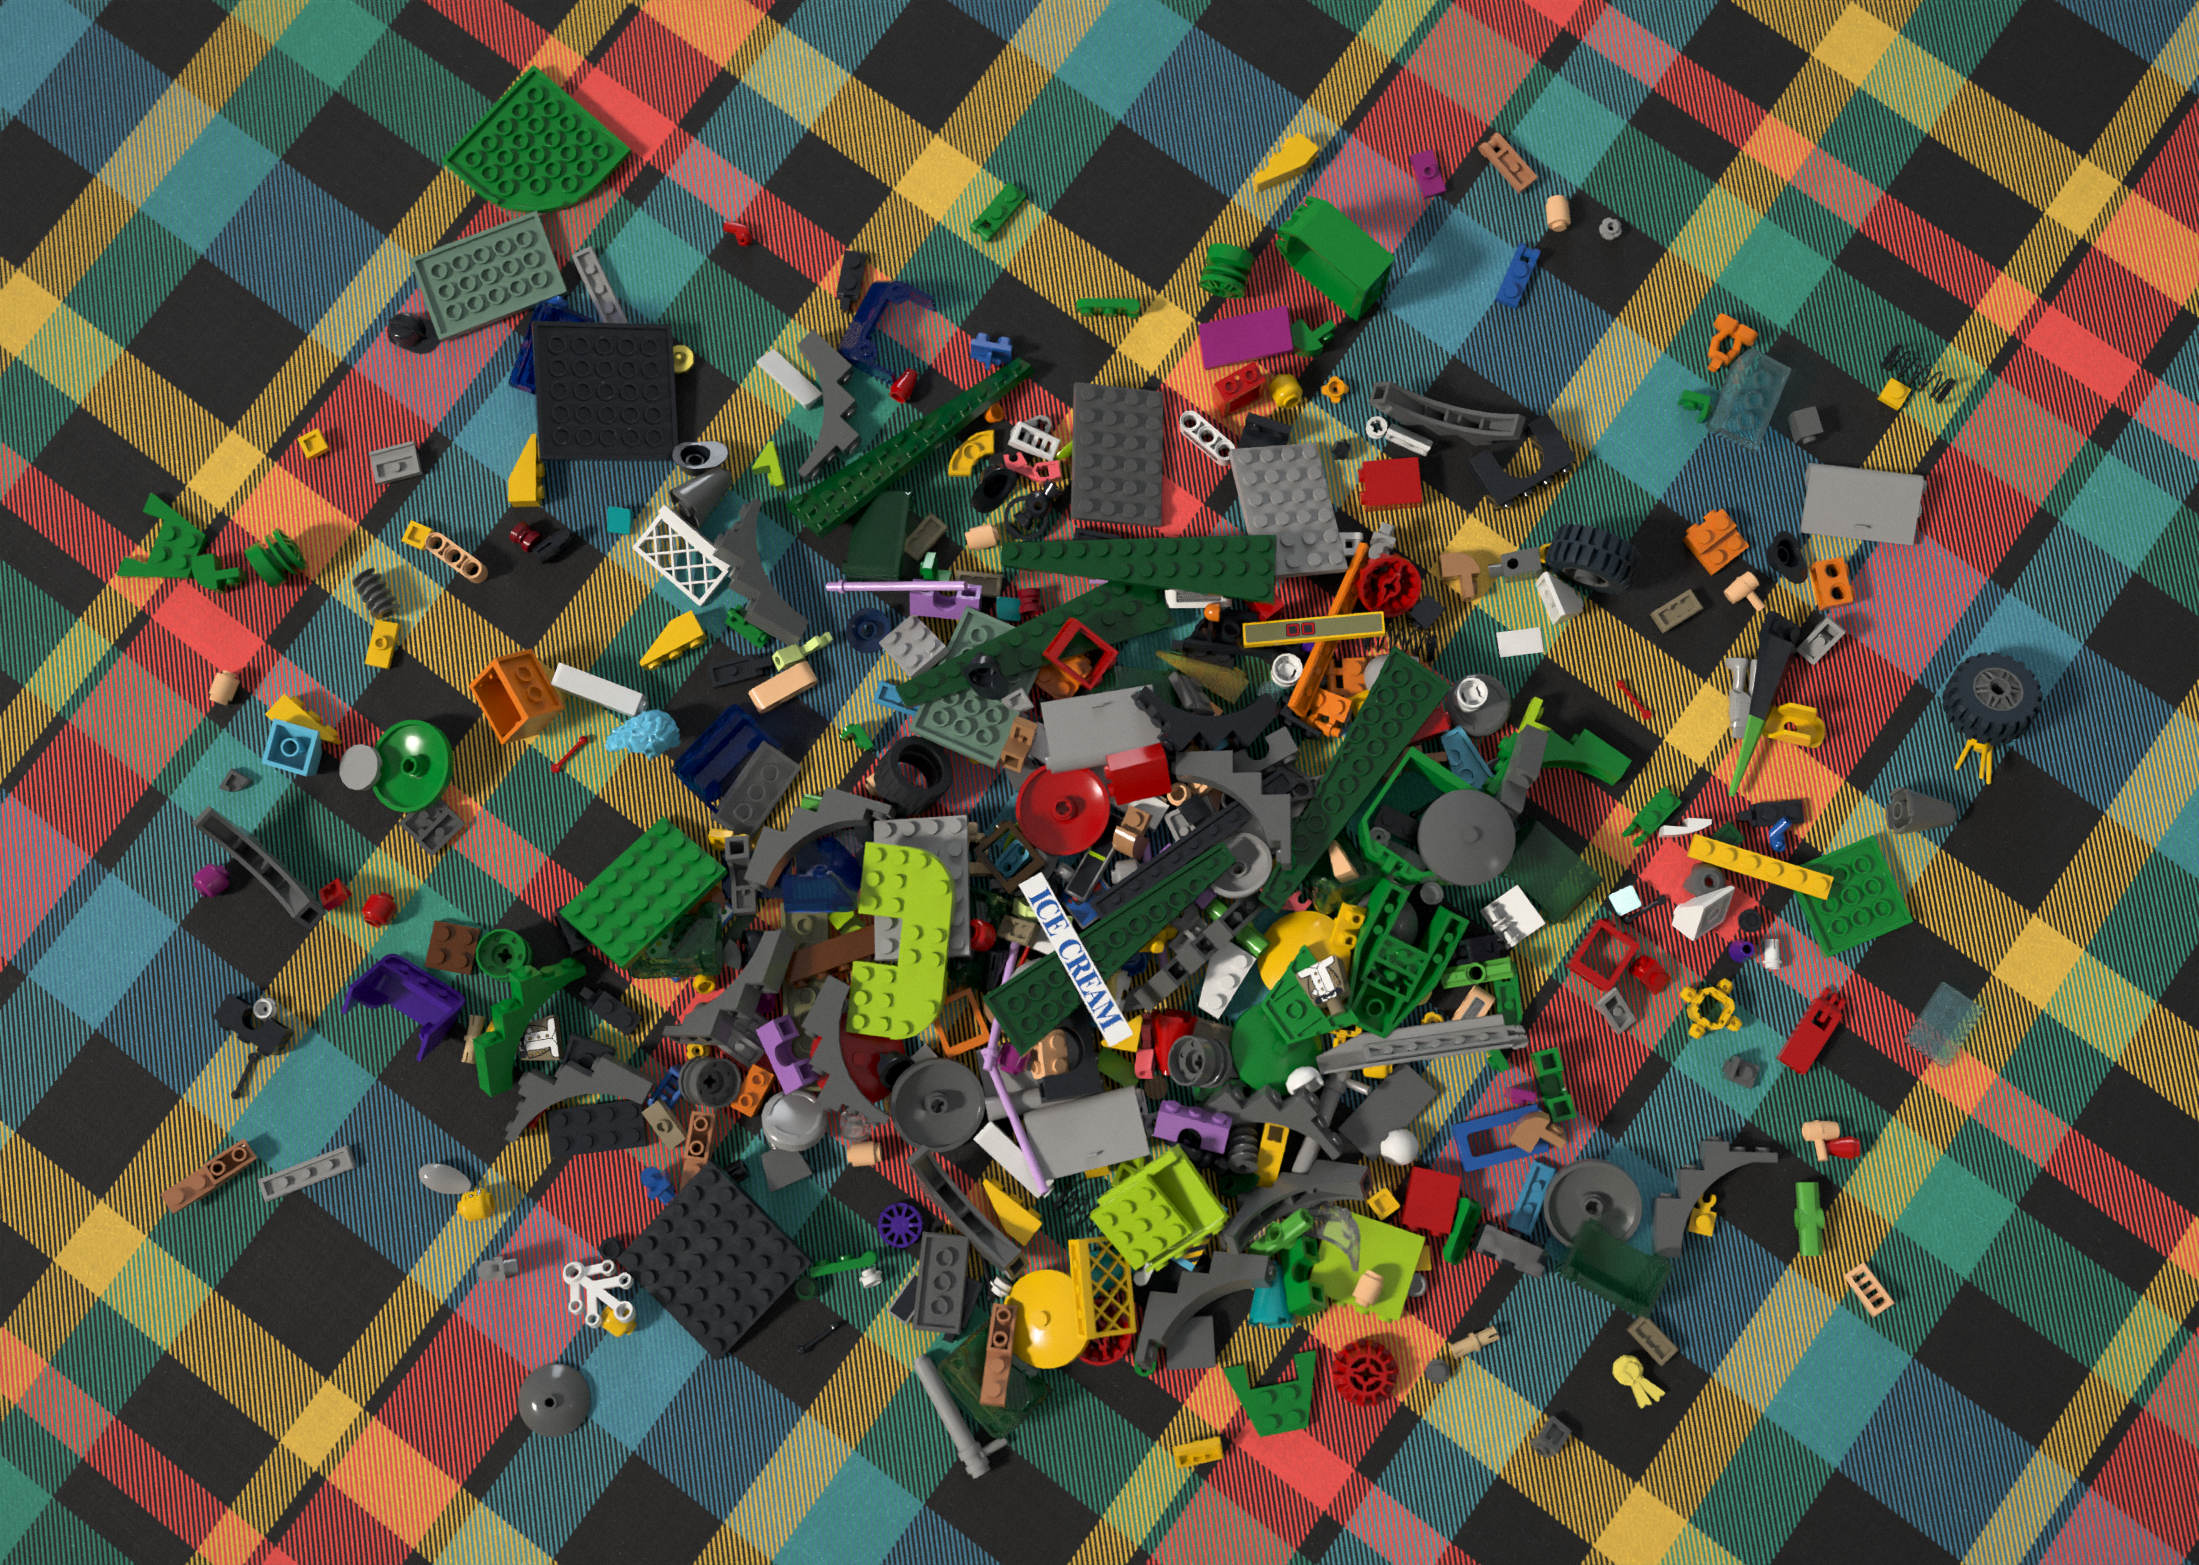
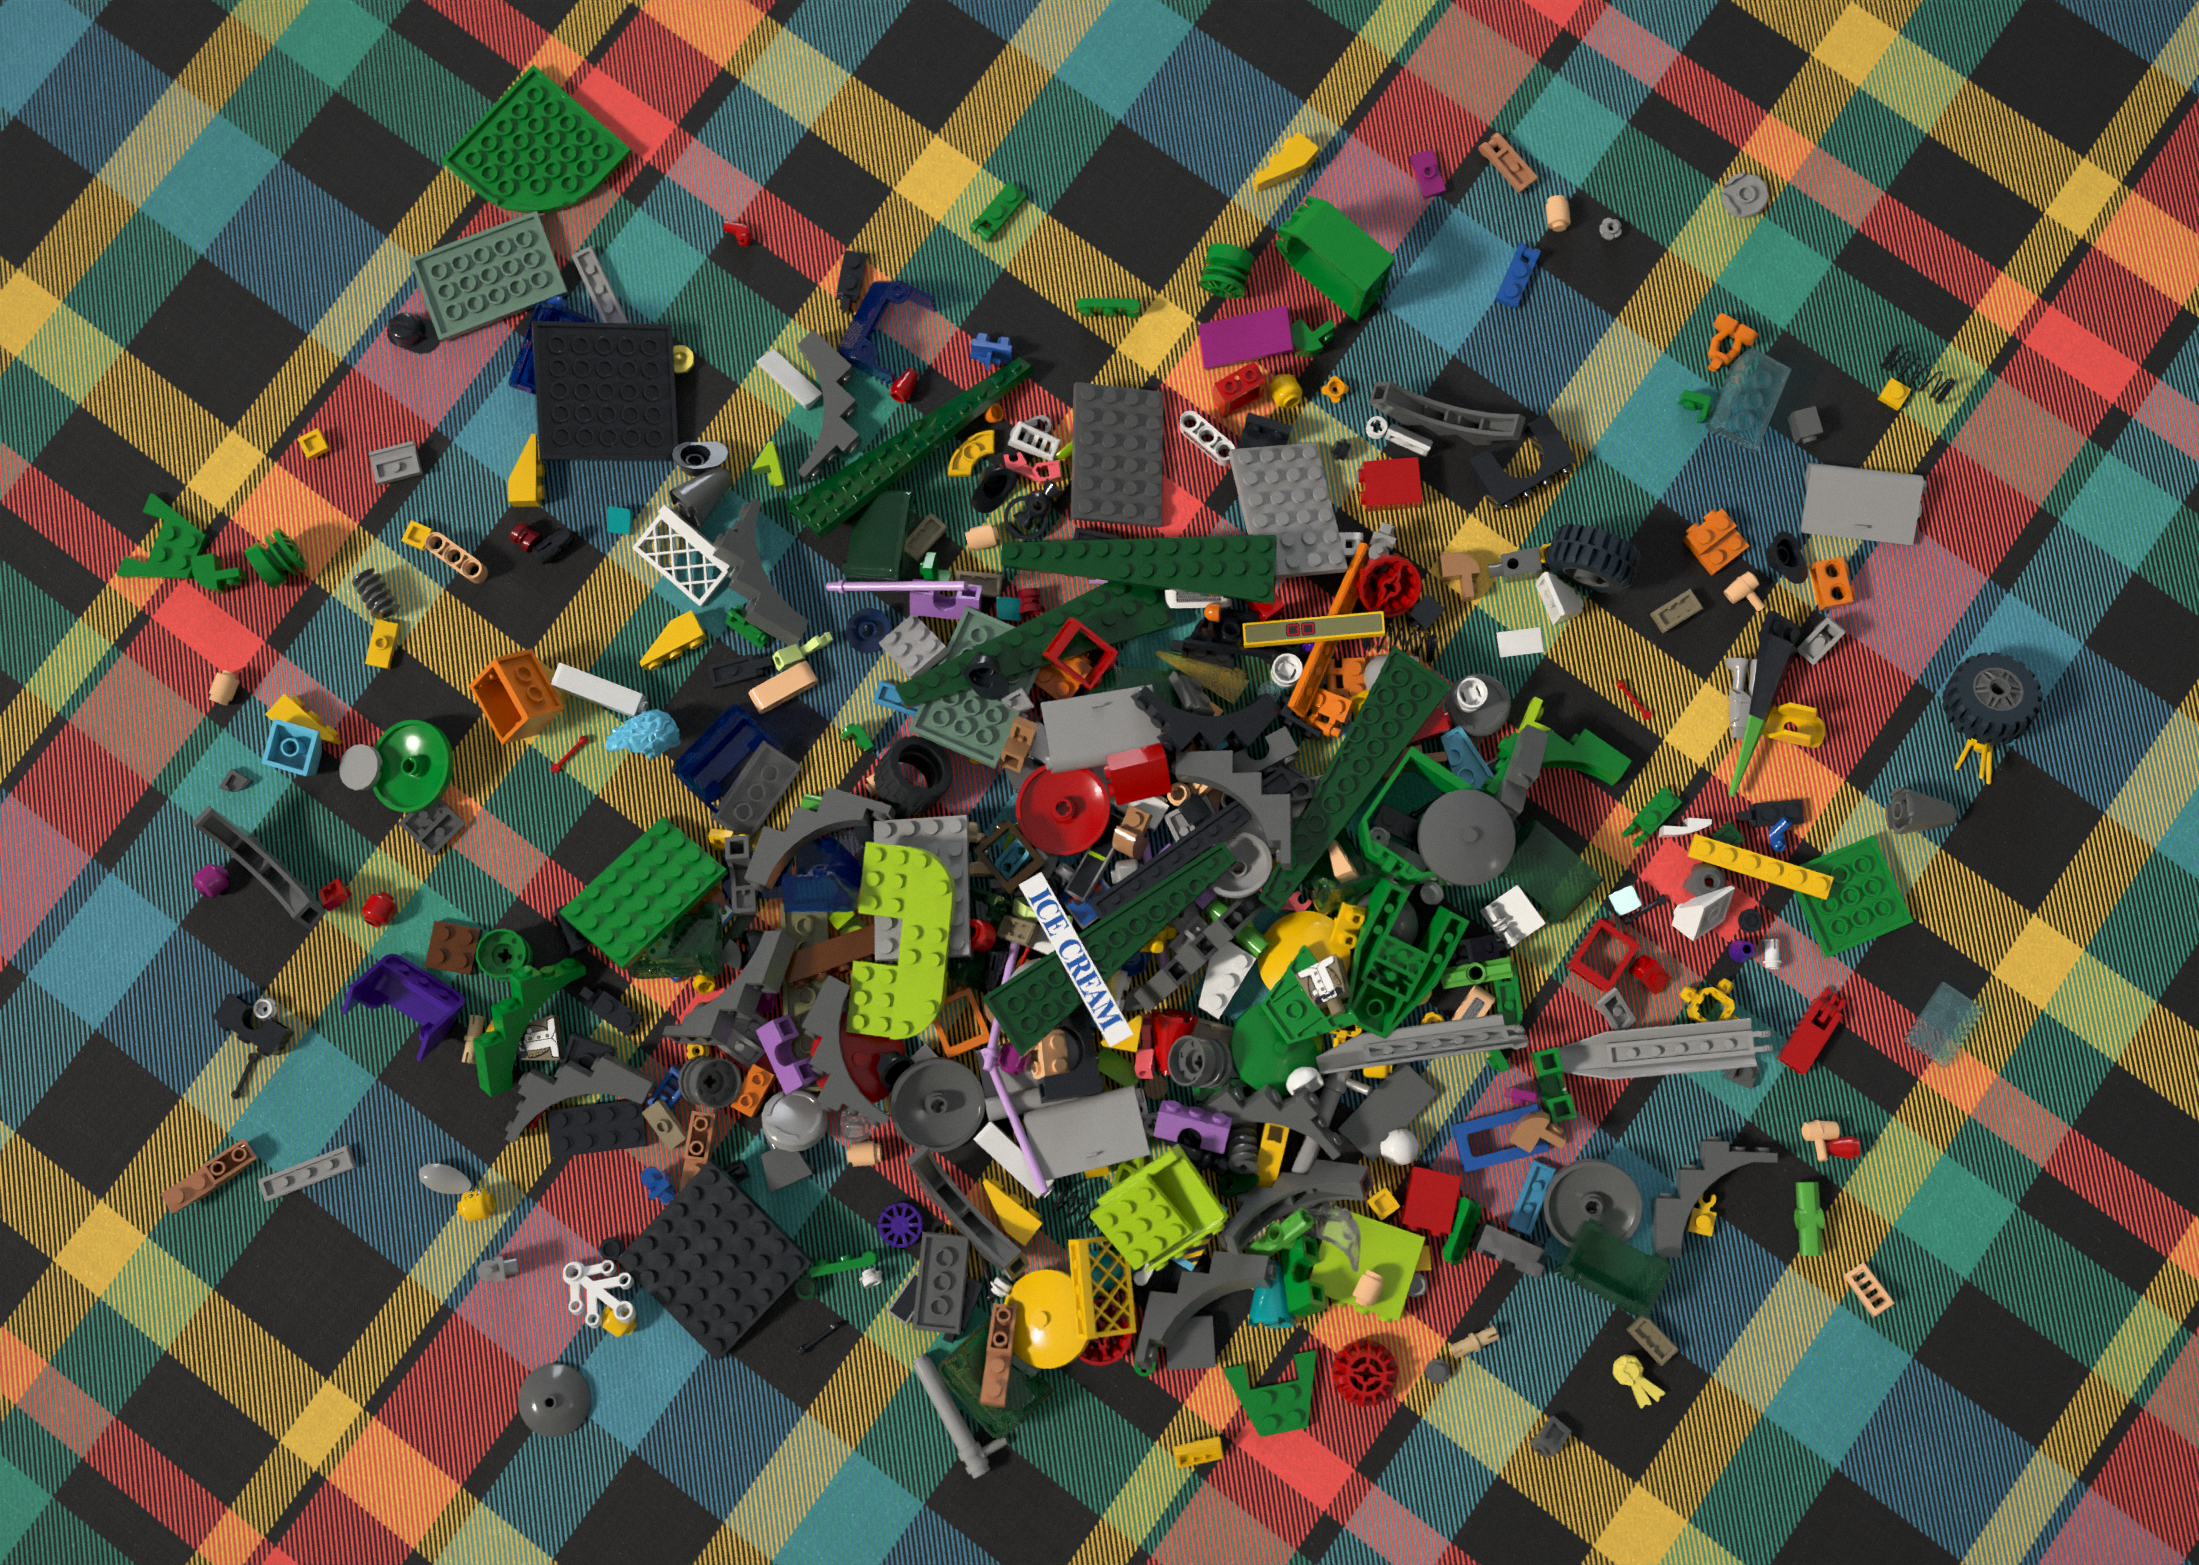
none -> light grey hinge [1558,1018,1773,1080]
none -> light grey tile [1722,173,1768,218]

